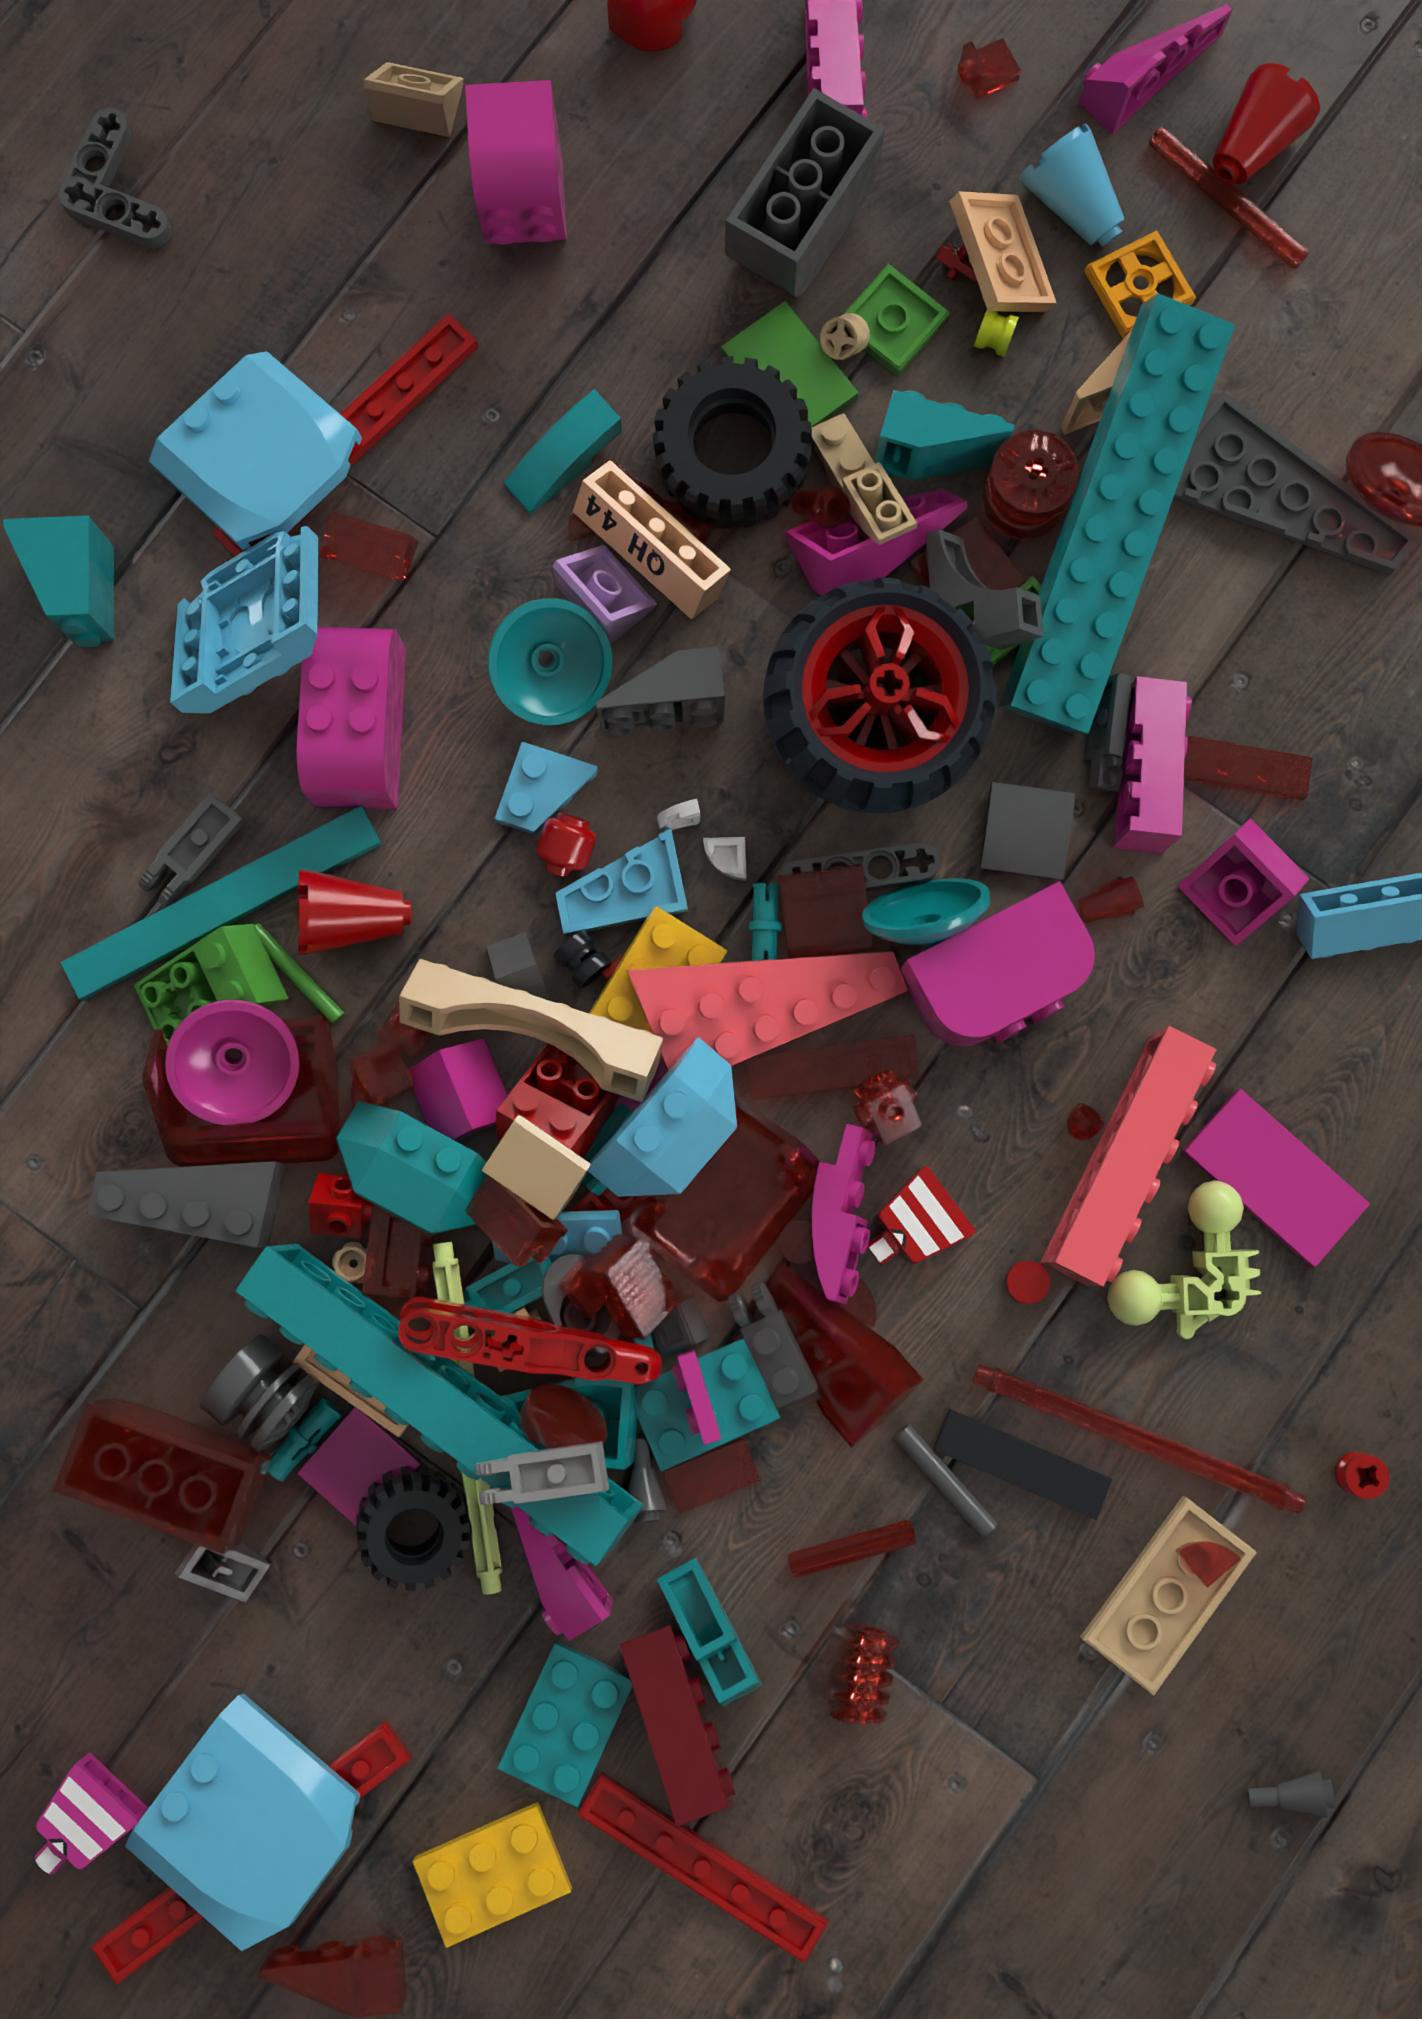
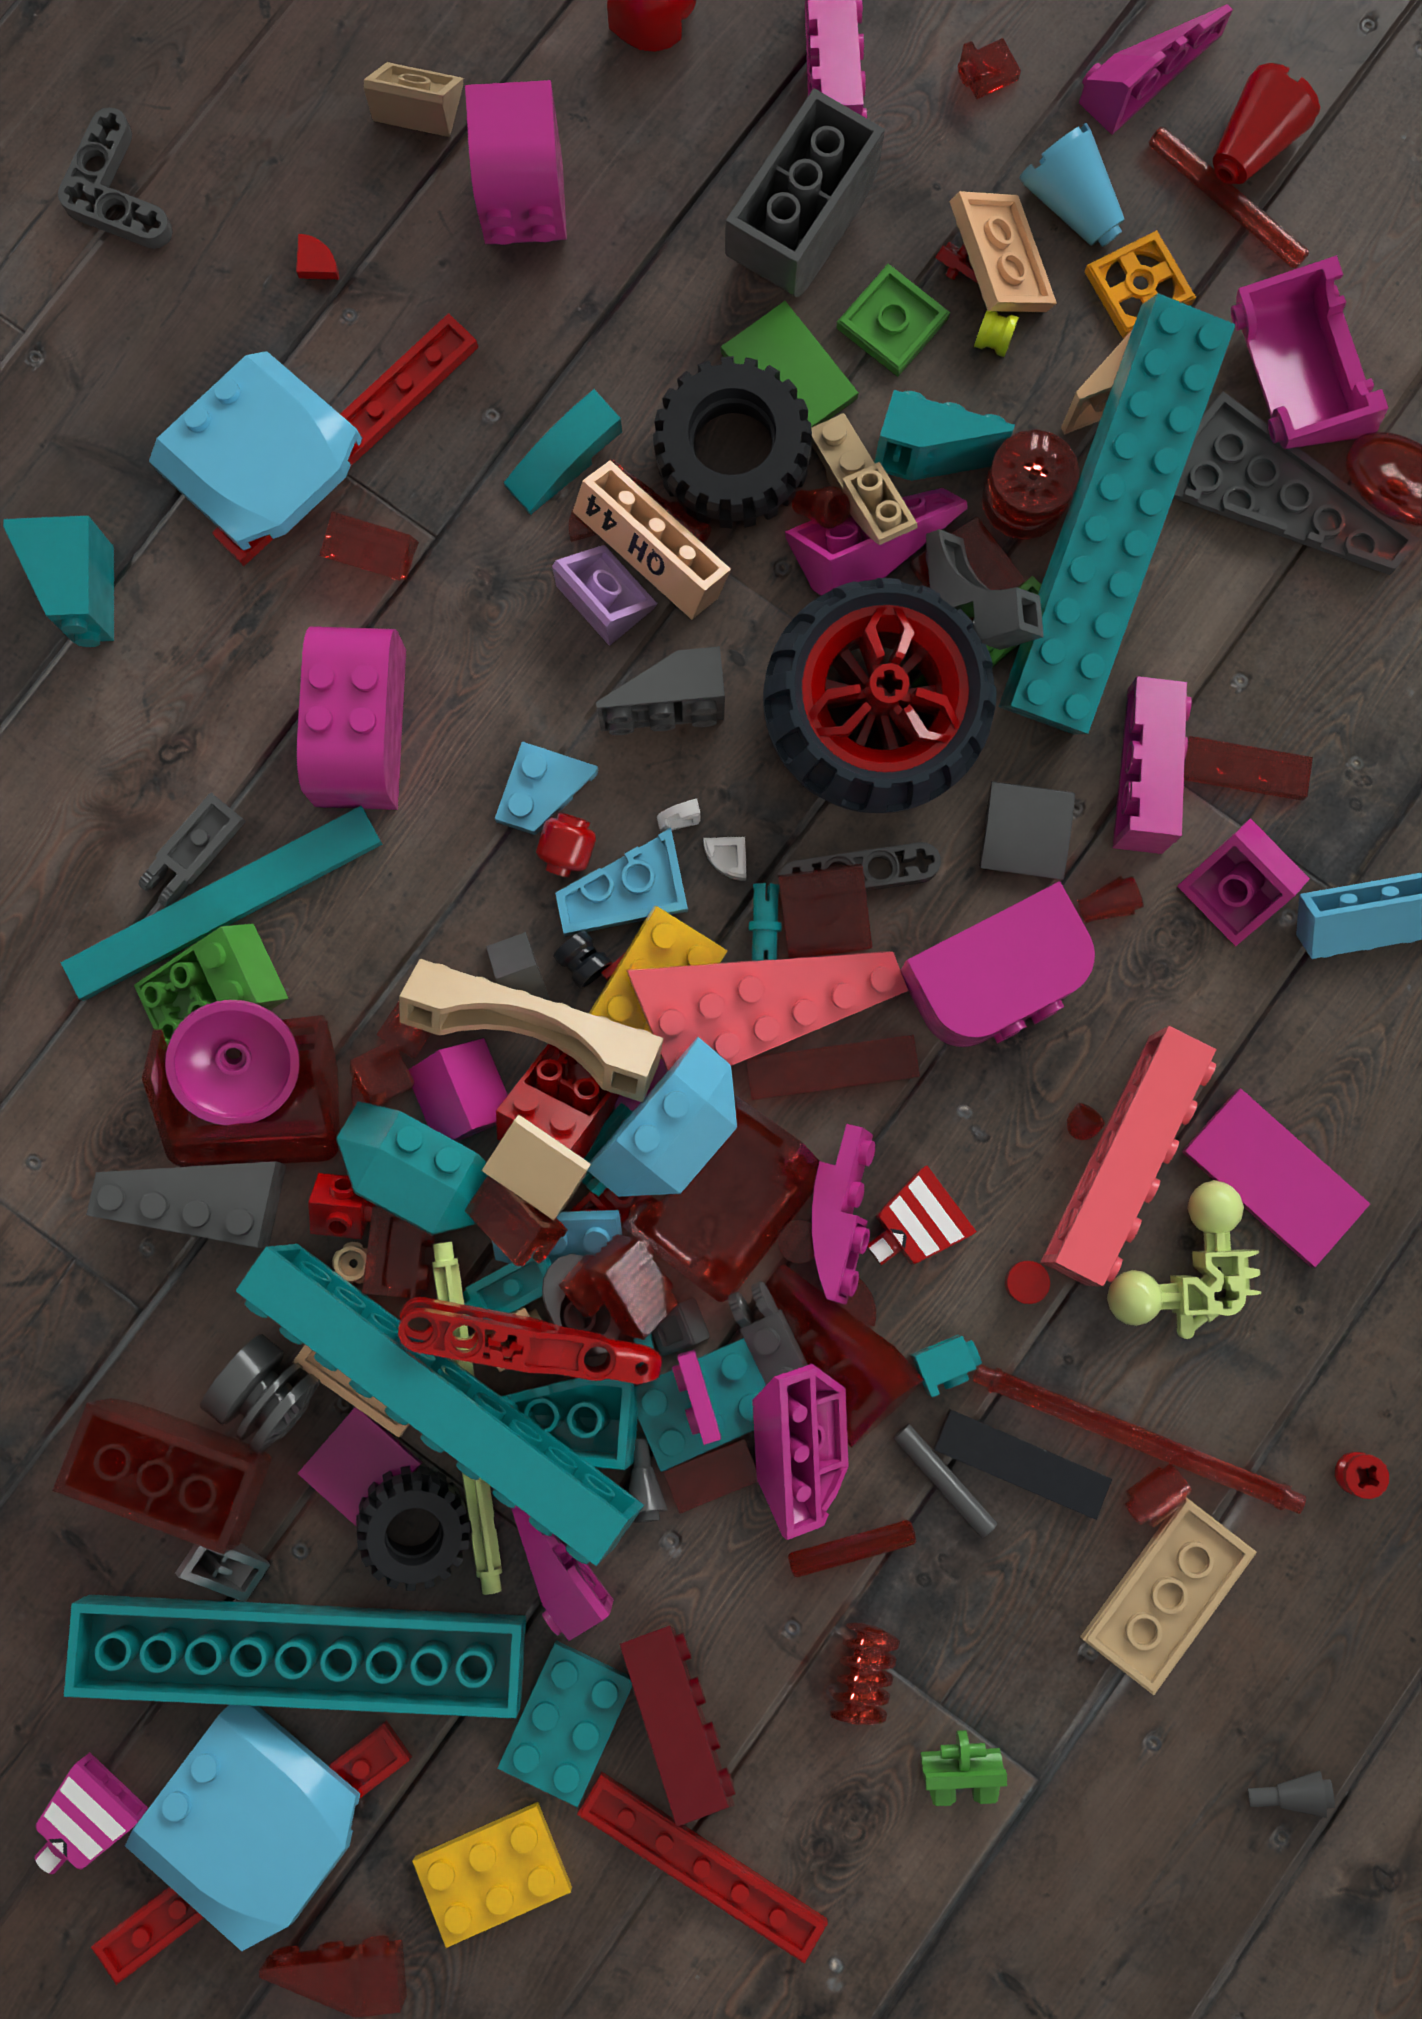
medium azure wedge [170,526,318,713] -> none
bright green bar [255,924,345,1025] -> none
teal pin [262,1396,343,1482] -> none
red cone [297,870,411,955] -> none
light grey hinge [475,1441,609,1505] -> none
teal dish [487,598,612,725] -> none
clear red tile [520,1384,608,1449] -> none
teal slope [657,1558,763,1707] -> none
tan wheel [820,313,870,360] -> none
clear red brick [851,1070,922,1146] -> none
teal dish [862,878,991,948] -> none
dark grey hinge [1085,673,1132,794] -> none
clear red tile [1175,1541,1241,1588] -> none
none -> teal brick [64,1595,526,1718]
none -> red tile [296,234,339,280]
none -> dark pink wedge [752,1364,849,1540]
none -> teal brick [910,1334,982,1397]
none -> bright green hips [920,1730,1007,1806]
none -> clear red brick [1124,1463,1192,1528]
none -> dark pink windscreen [1230,255,1388,449]

